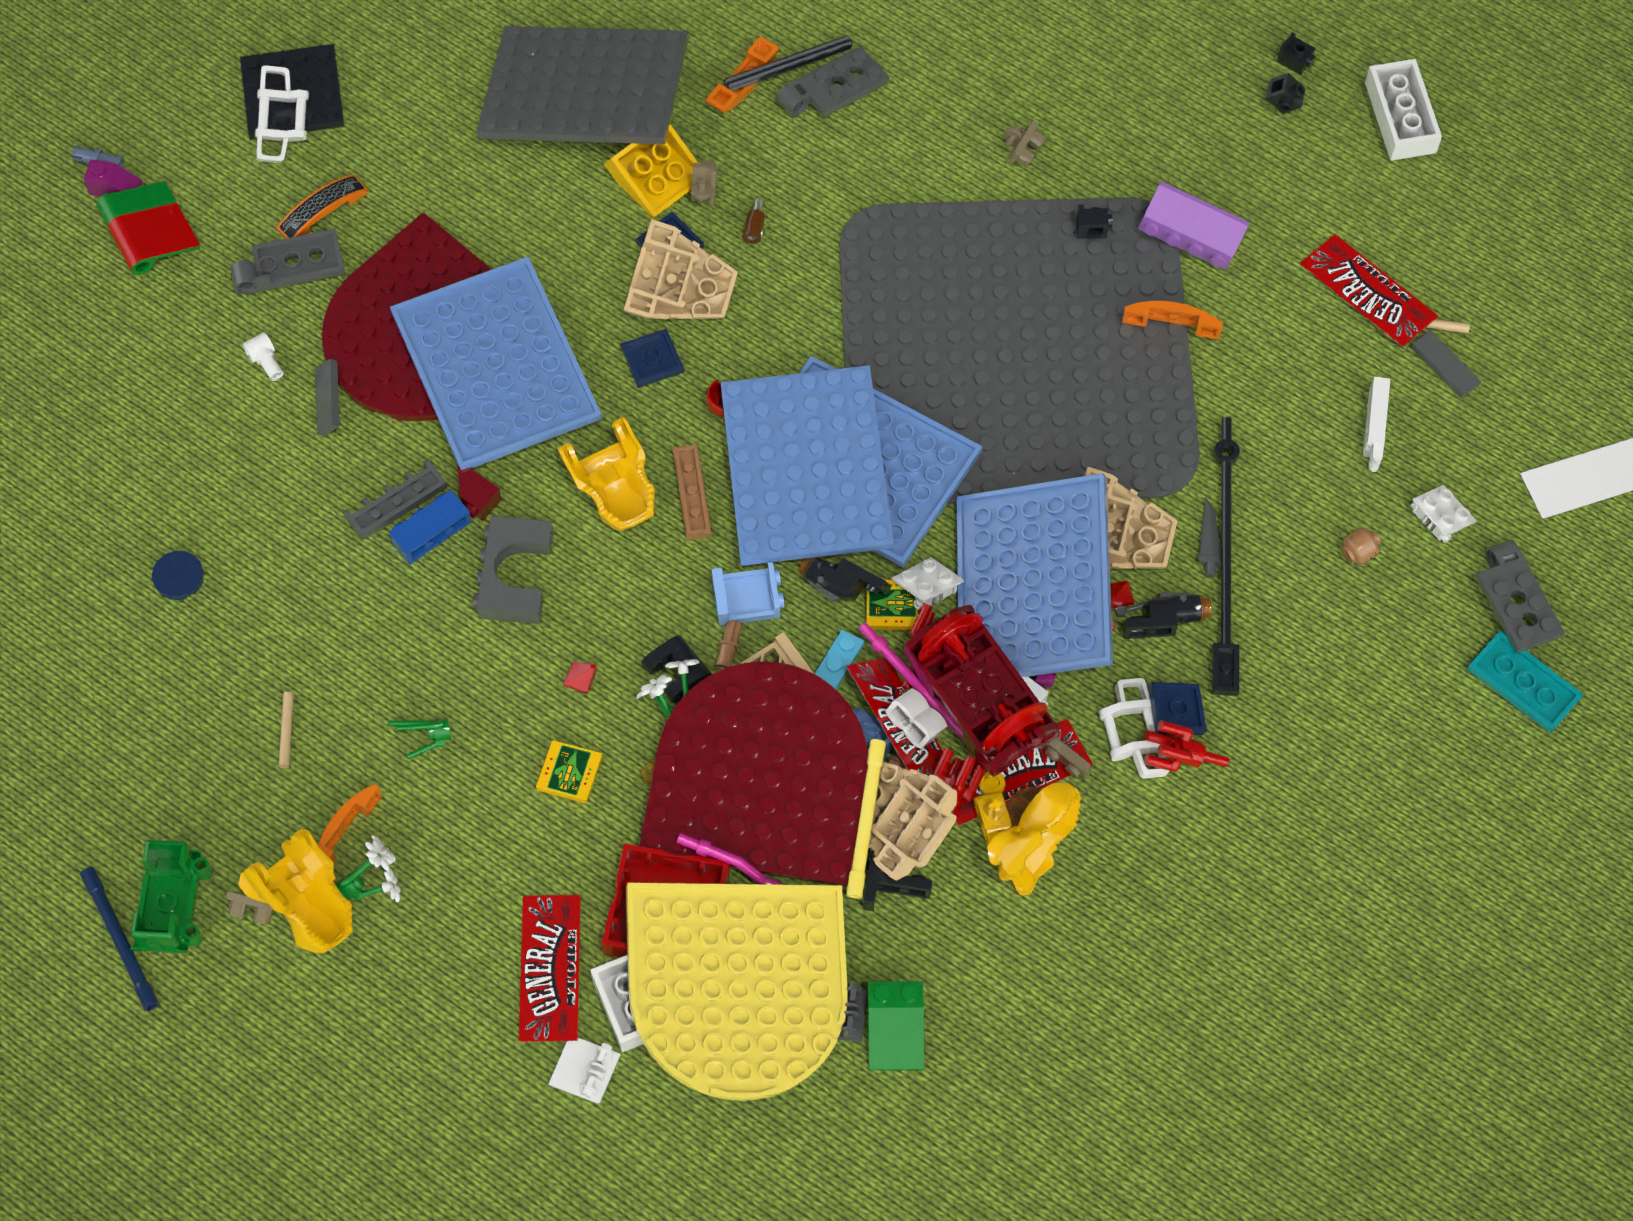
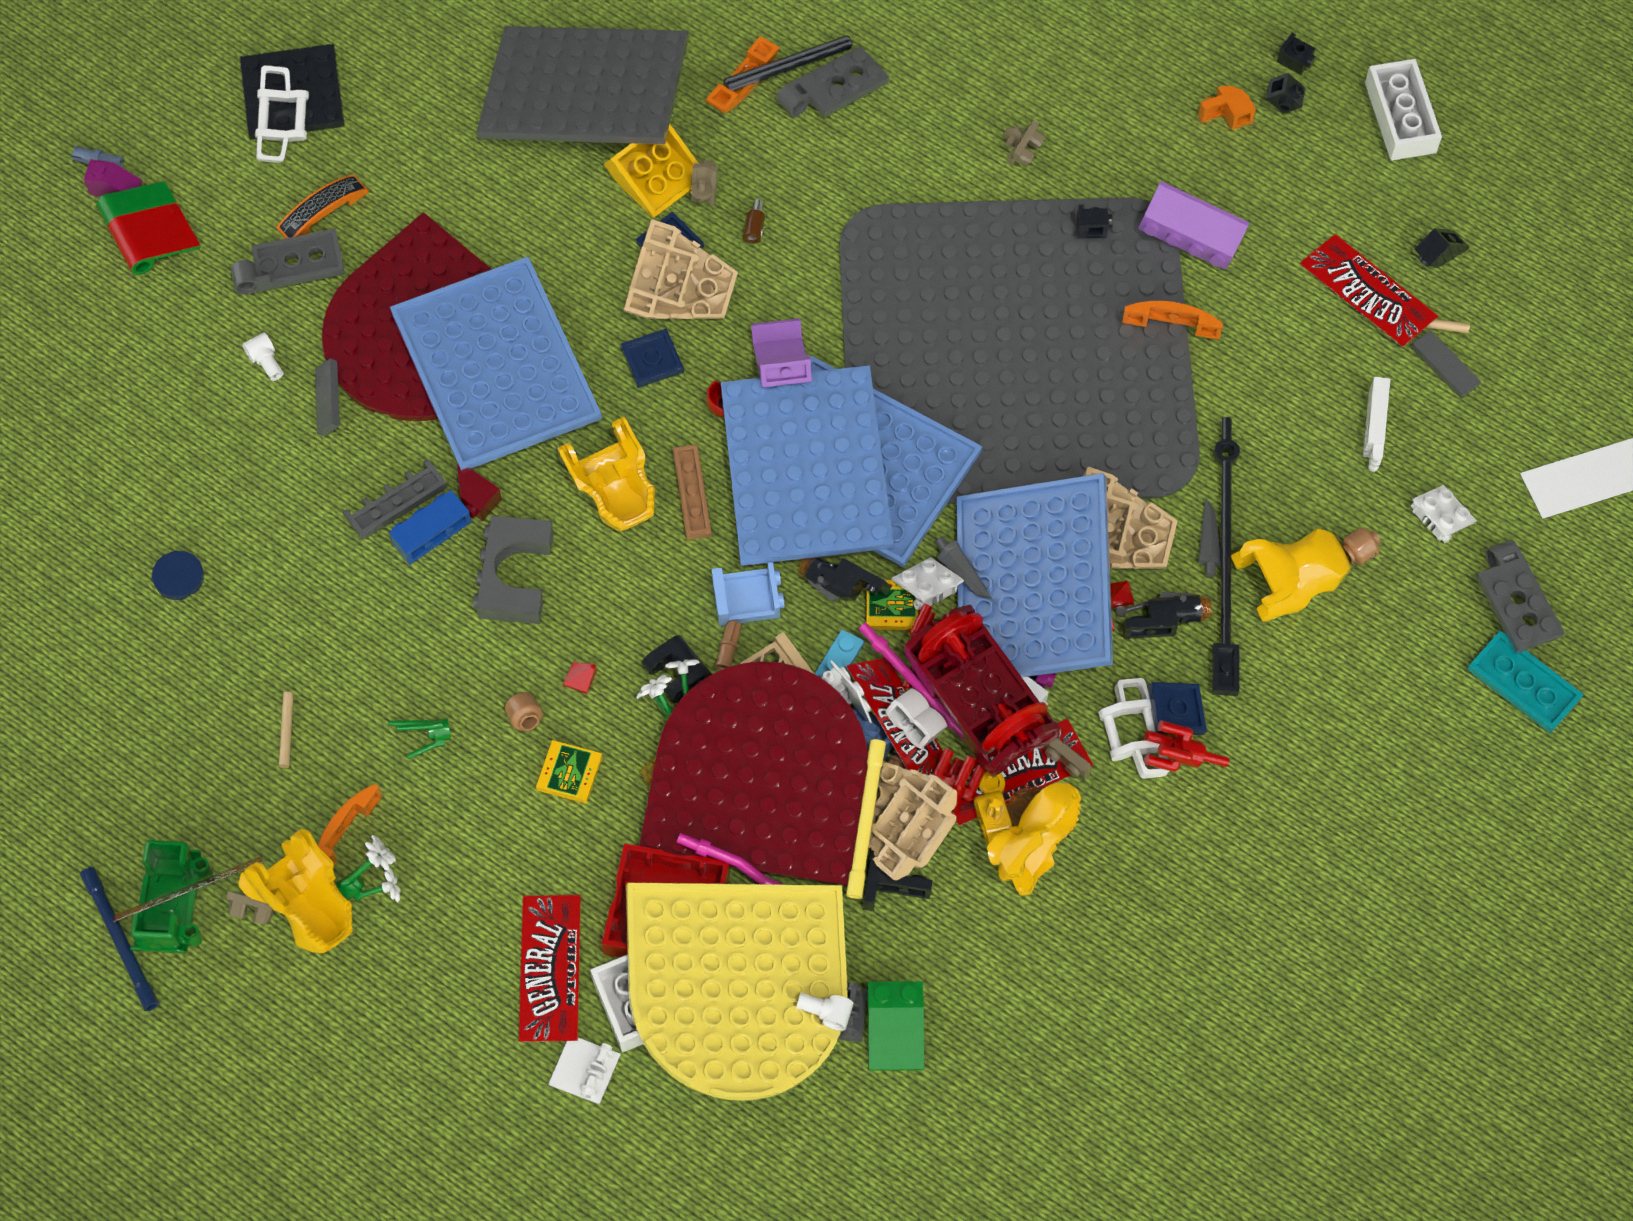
none -> sticker [113,856,263,922]
none -> medium nougat head [505,692,543,731]
none -> medium lavender panel [751,318,812,387]
none -> white pin [796,992,853,1031]
none -> white hinge [822,661,872,724]
none -> dark grey bar [935,537,992,599]
none -> orange brick [1198,86,1256,130]
none -> yellow animal [1231,529,1351,622]
none -> black slope [1415,228,1470,267]

